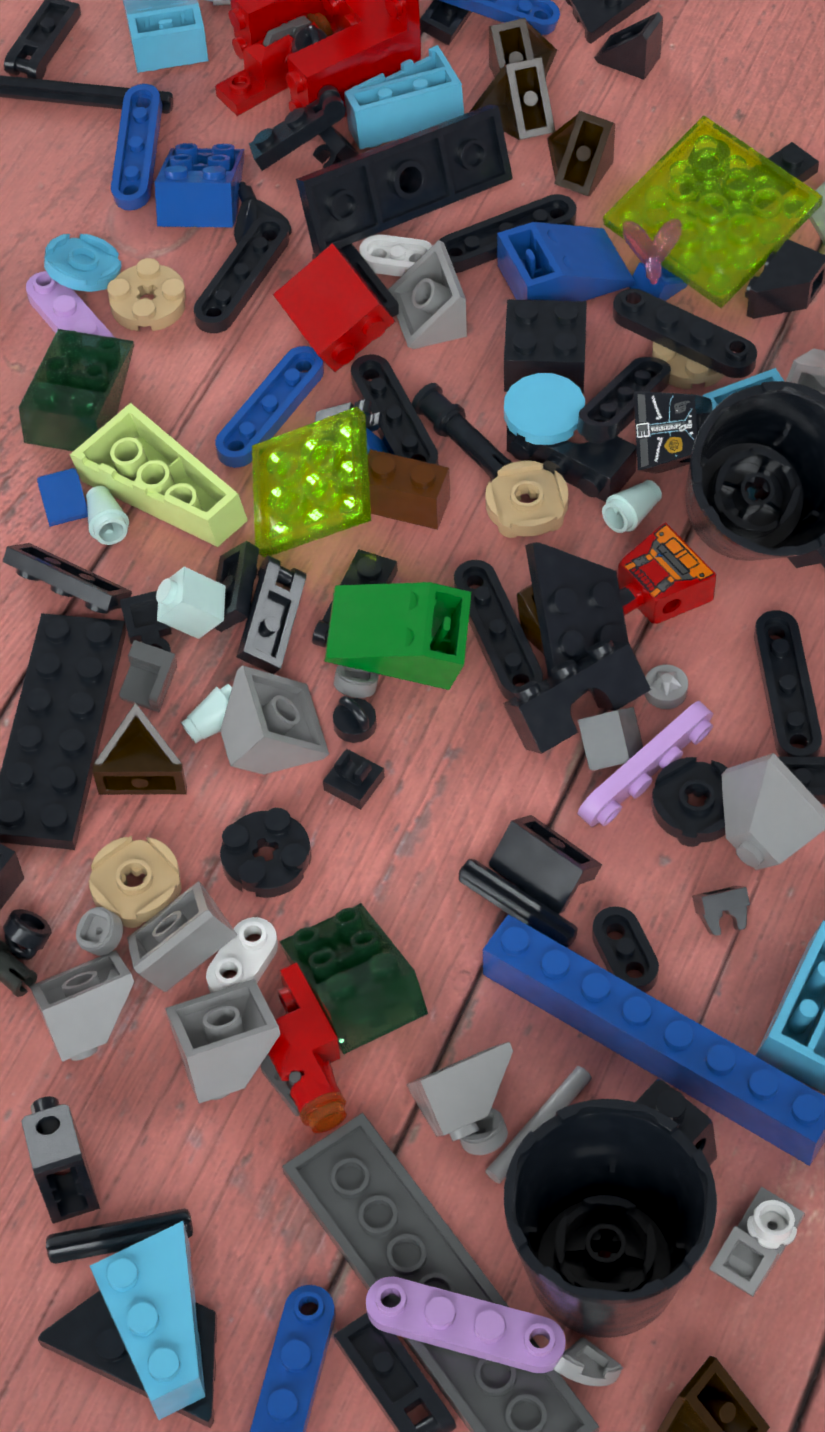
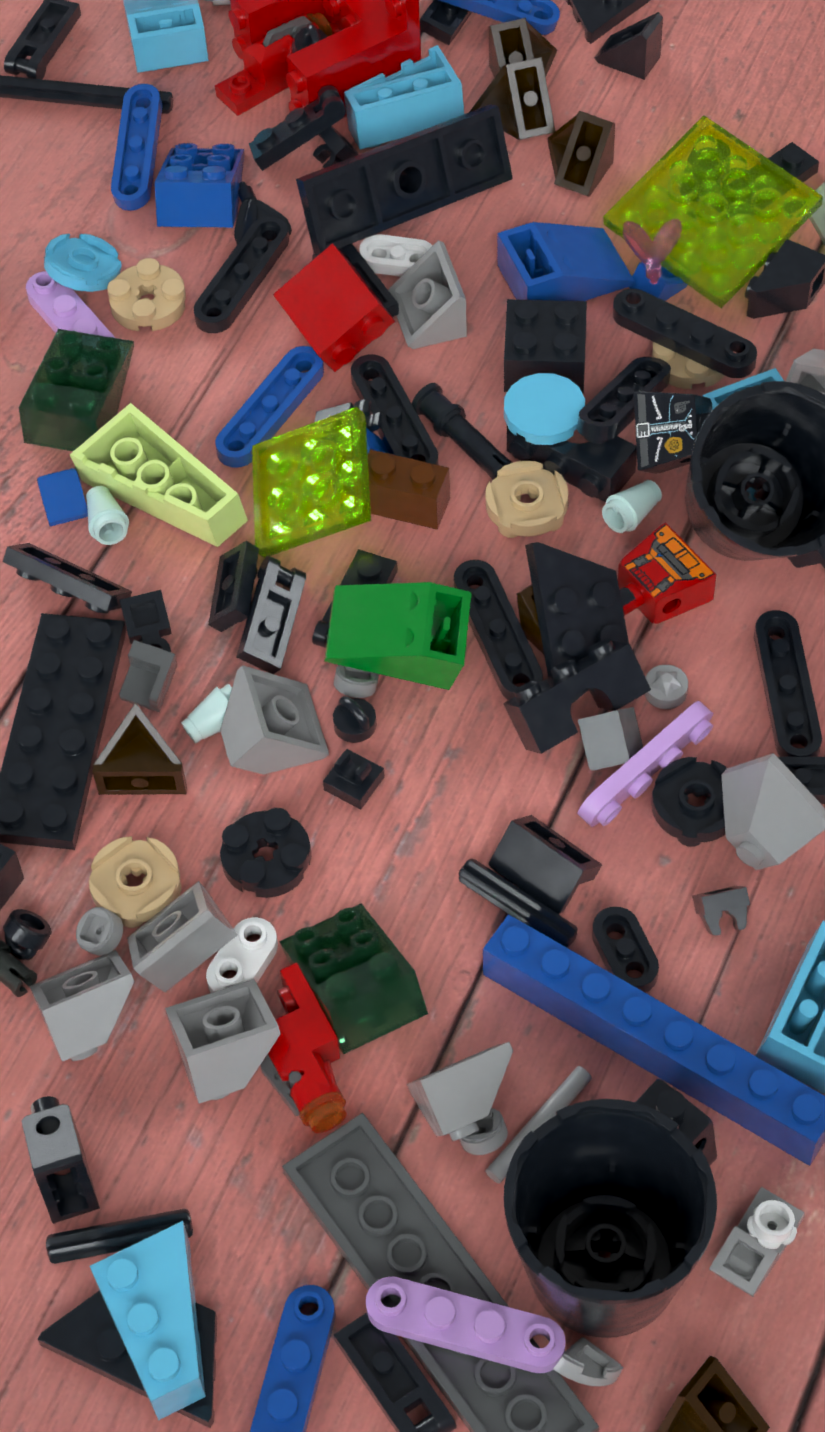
light aqua brick [156,567,225,639] -> none
black plate [439,194,577,273] -> none

